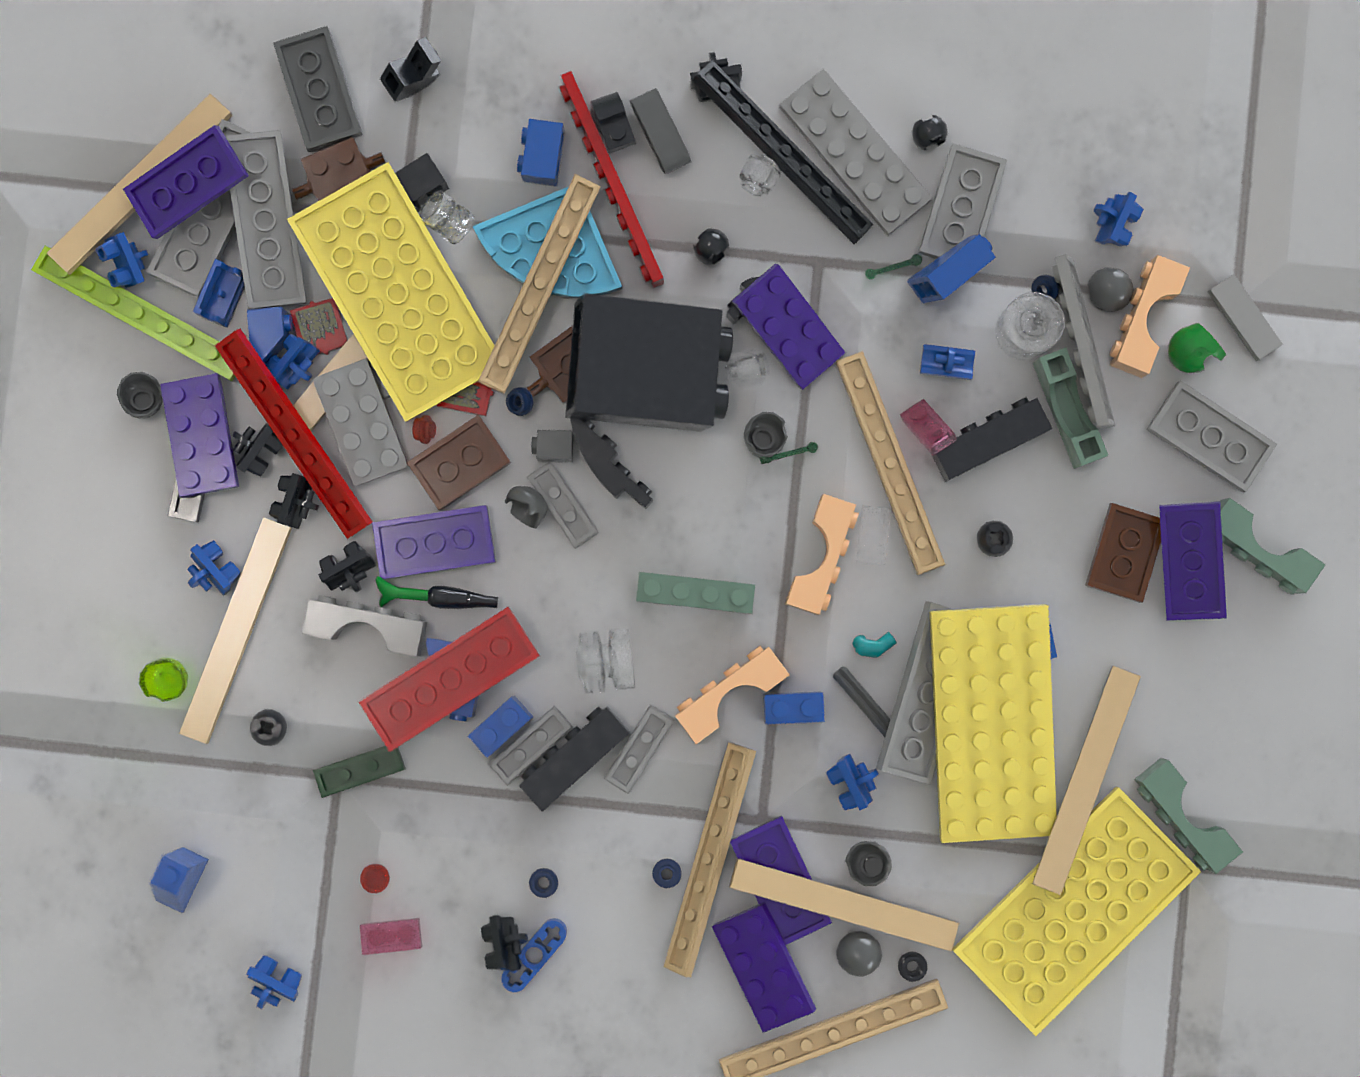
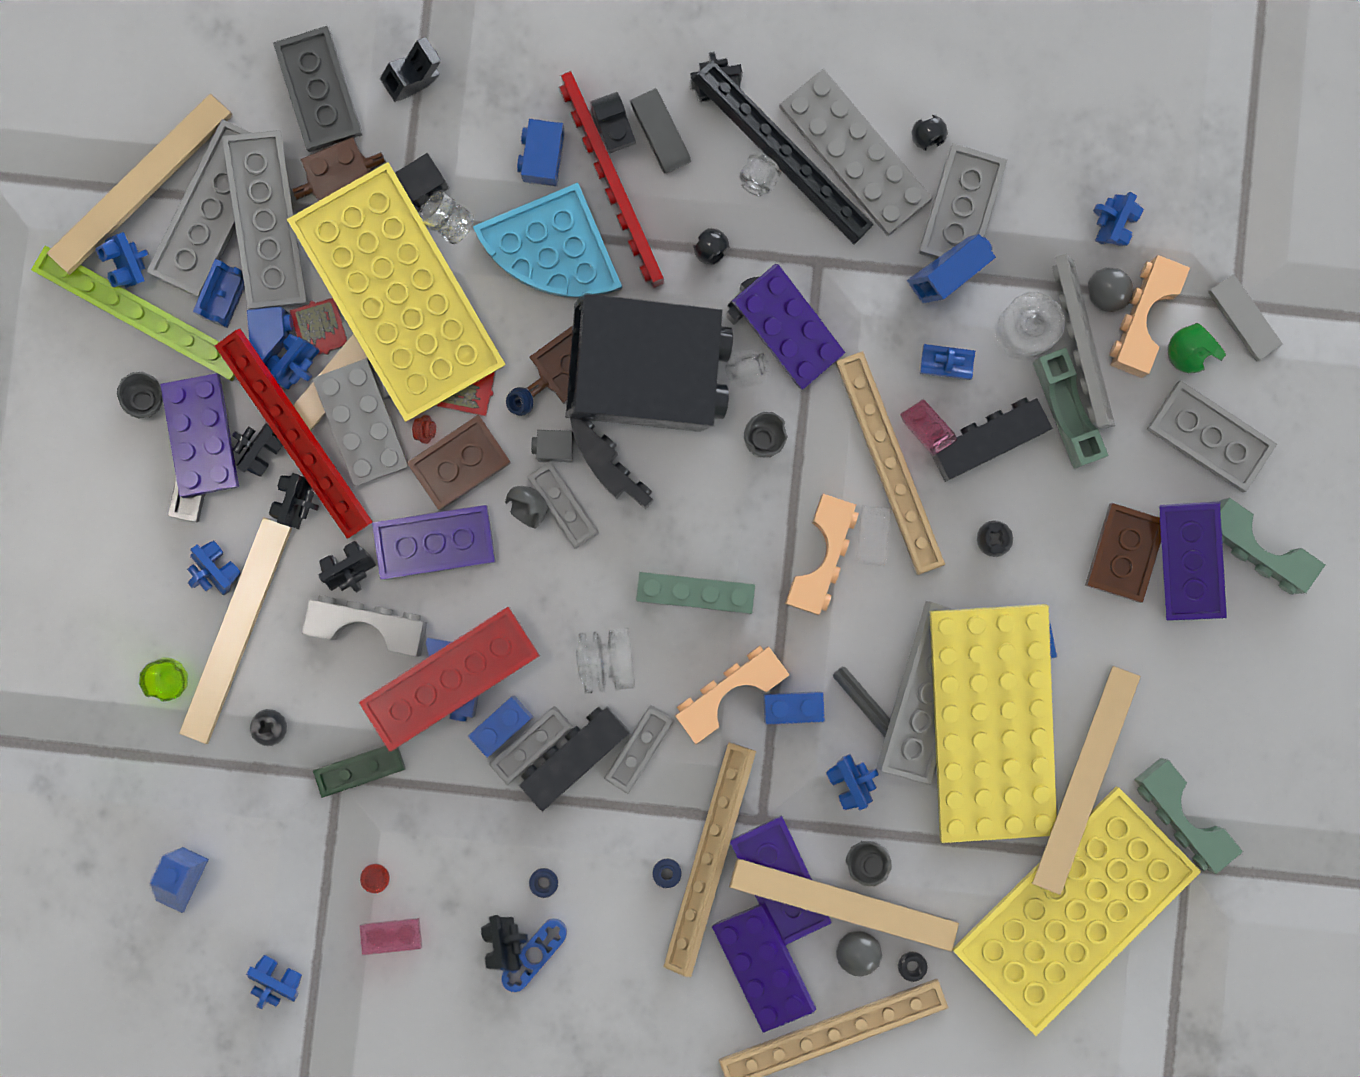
dark purple plate [123,125,249,239] -> none
black piece [375,576,498,609] -> none
tan tile [478,174,601,394] -> none
clear green hinge [760,442,818,464] -> none
teal arm [852,632,897,658] -> none
clear green hinge [865,254,922,280] -> none
dark blue plate [1031,274,1060,304] -> none

